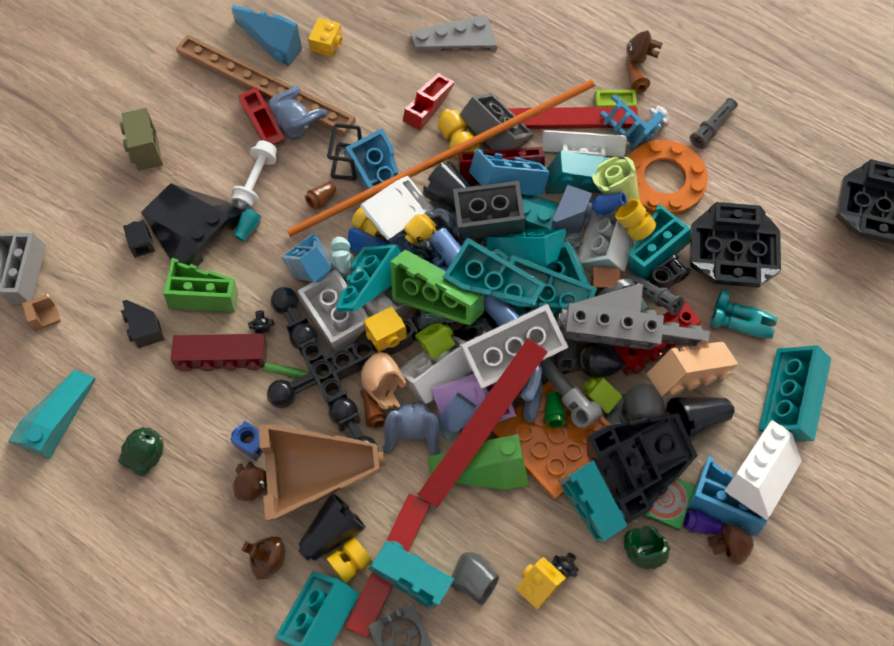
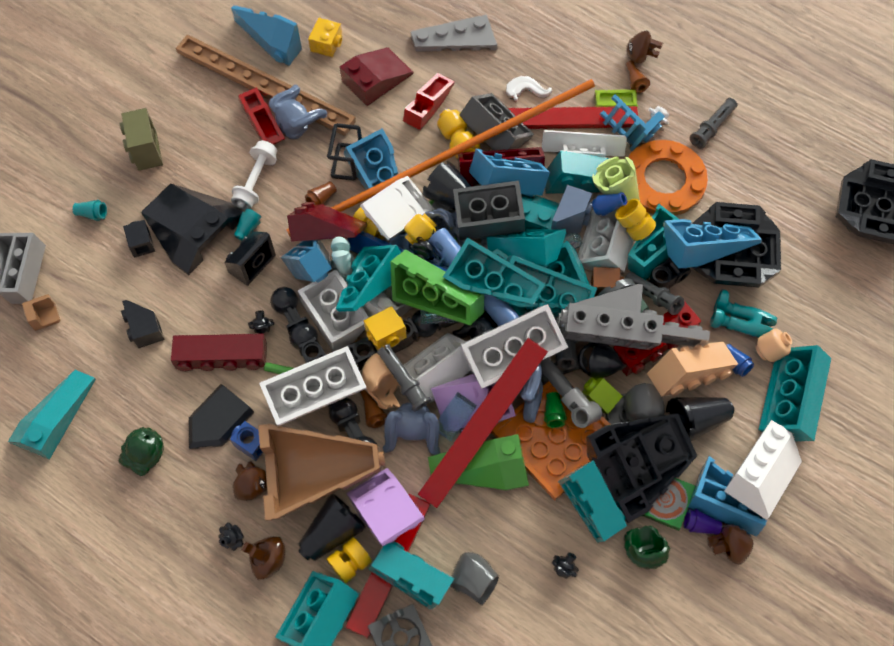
bright green wedge [163,258,238,313] -> none
lime brick [415,321,456,360] -> none
yellow head [515,557,566,610] -> none
none -> teal cone [72,200,107,221]
none -> black tile [189,384,254,449]
none -> black plant [219,522,244,551]
none -> black slope [224,231,276,286]
none -> white slope [259,346,367,427]
none -> dark red slope [287,202,367,242]
none -> dark red slope [340,47,413,106]
none -> lavender slope [346,468,425,546]
none -> dark grey pin [377,344,431,412]
none -> white piece [506,76,552,101]
none -> dark azure wedge [663,219,762,268]
none -> blue cone [726,344,755,377]
none -> light nougat head [756,329,792,362]

